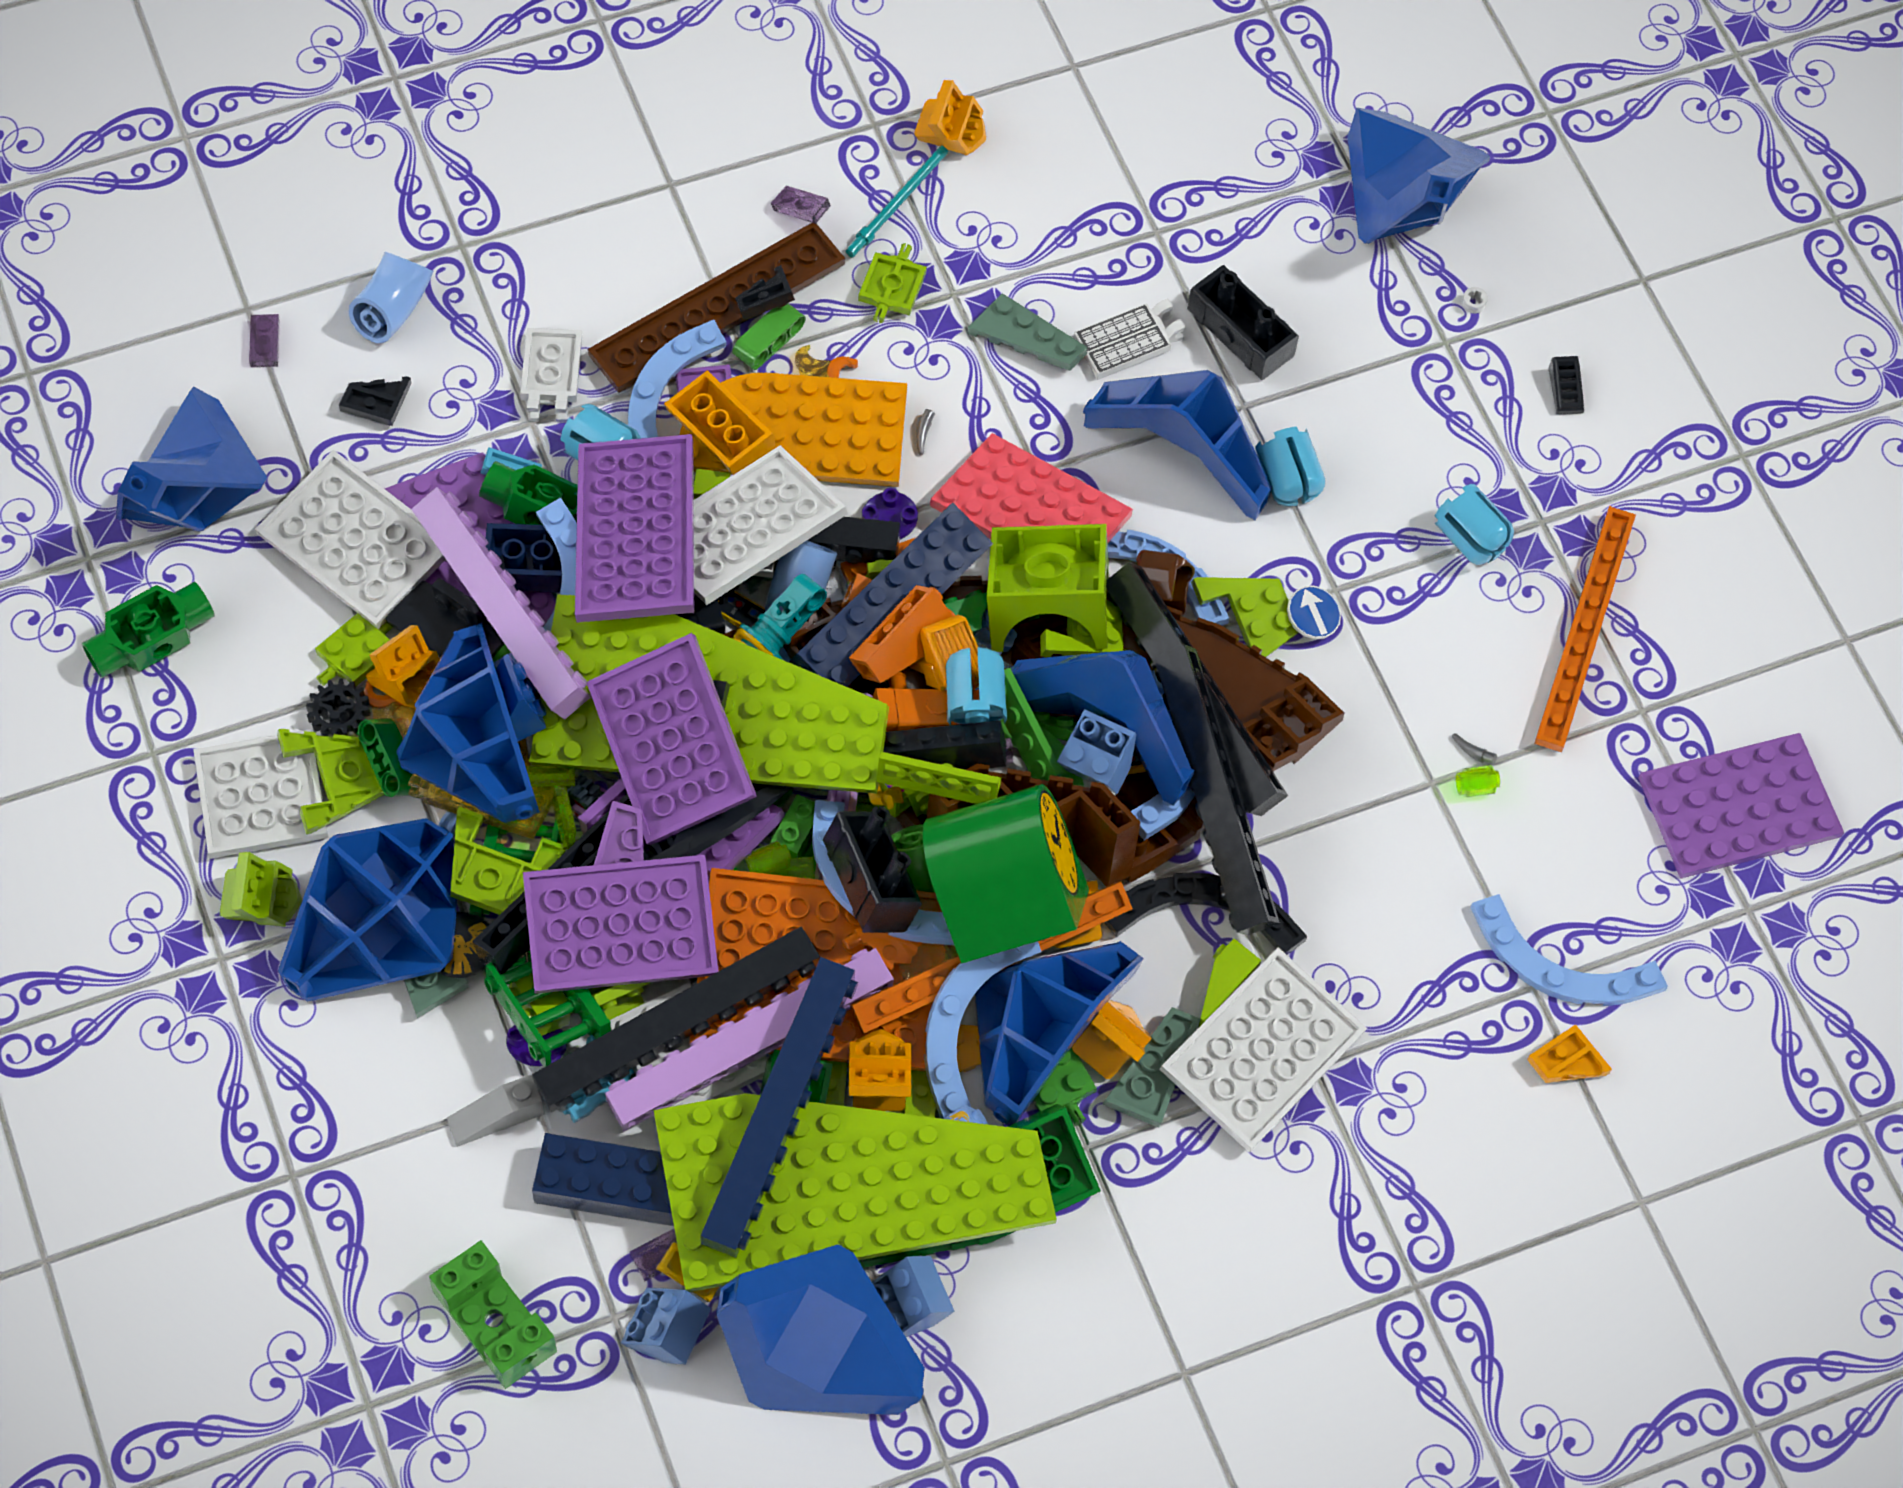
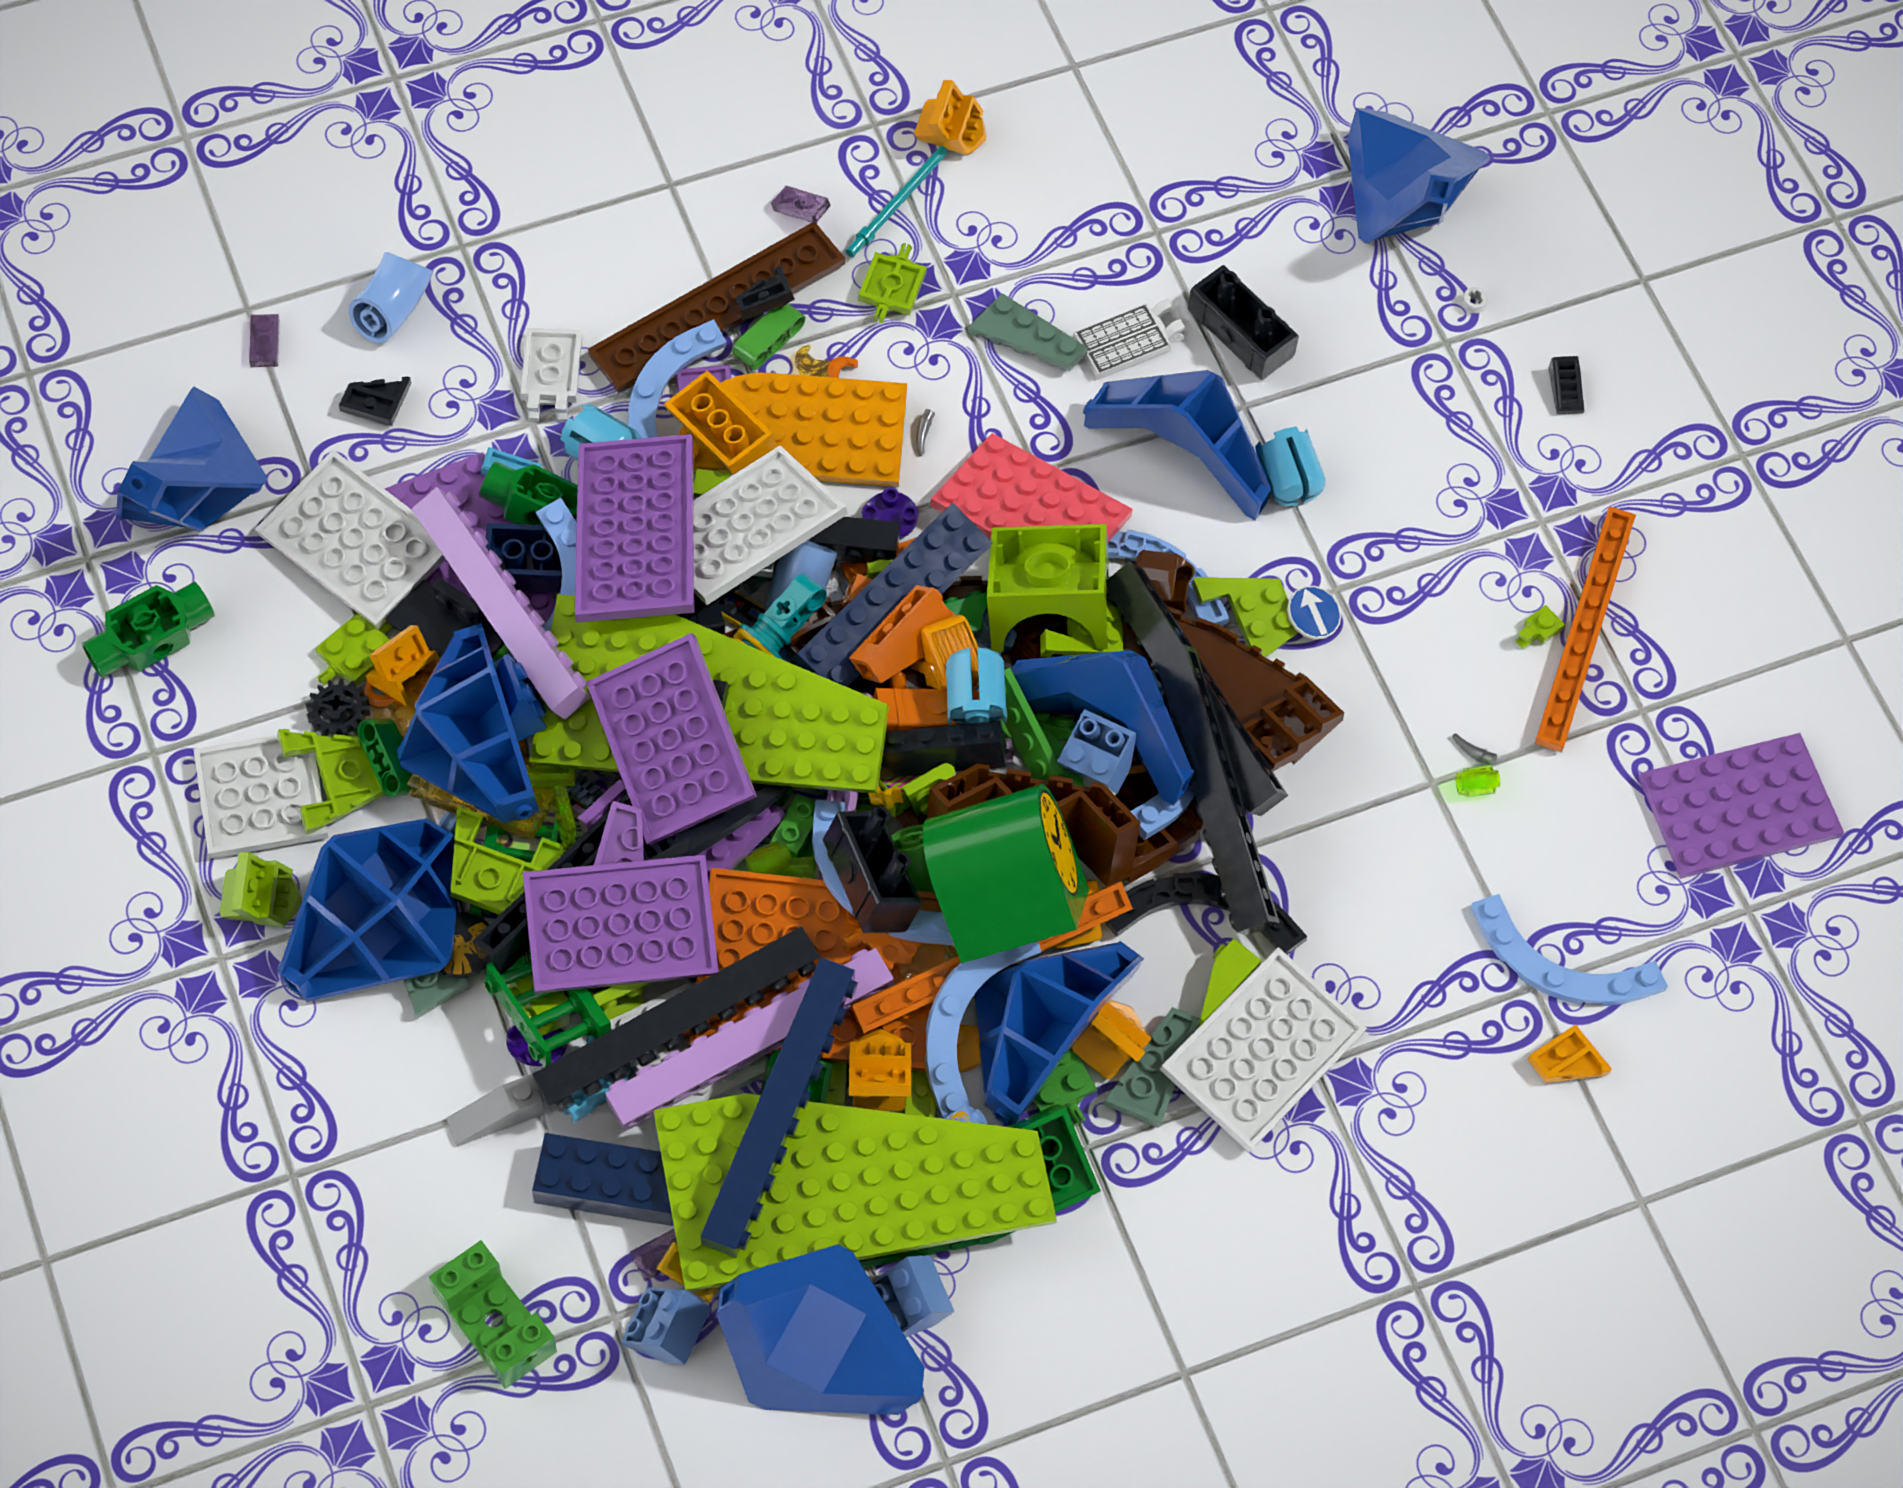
lime fence [877,752,1001,804] -> none
medium azure cylinder [1434,484,1514,565] -> none
none -> lime plate [1515,605,1565,649]

